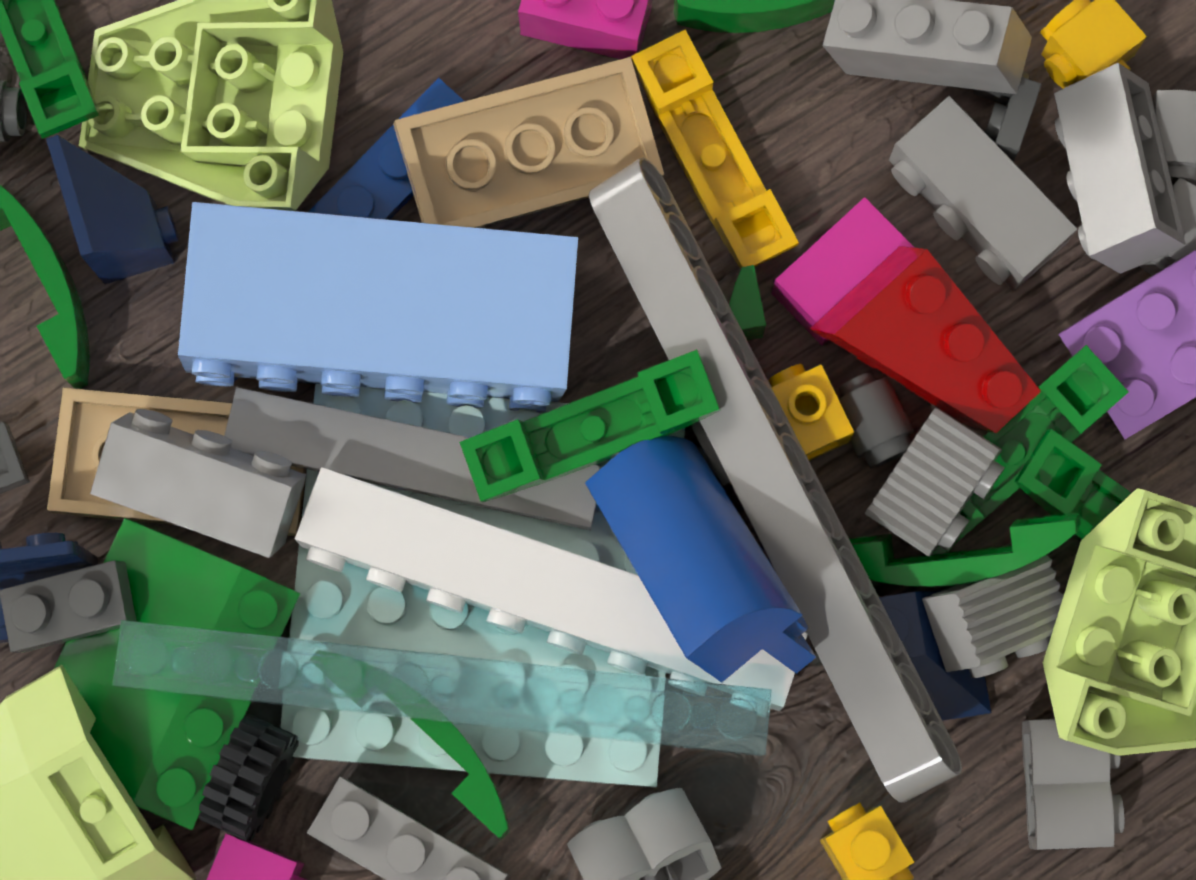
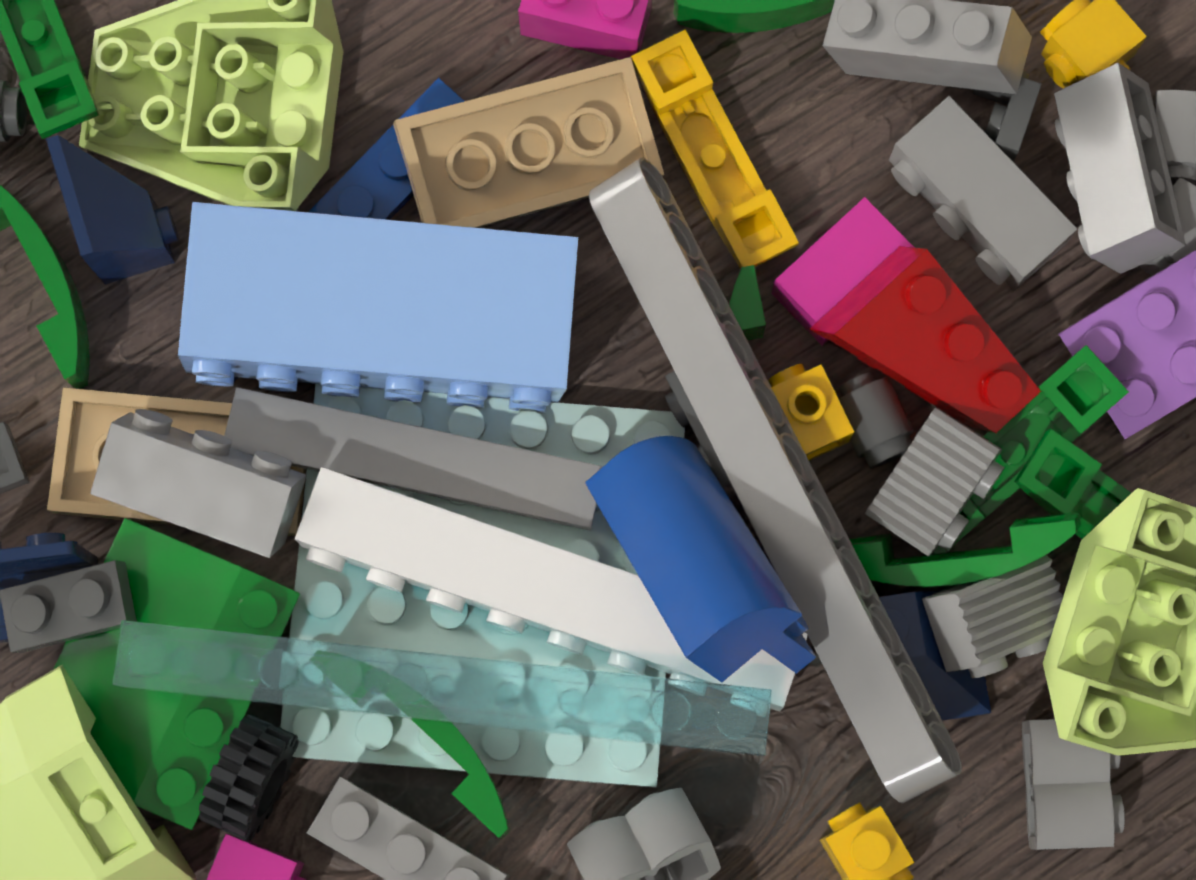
green slope [459,349,721,502] -> none

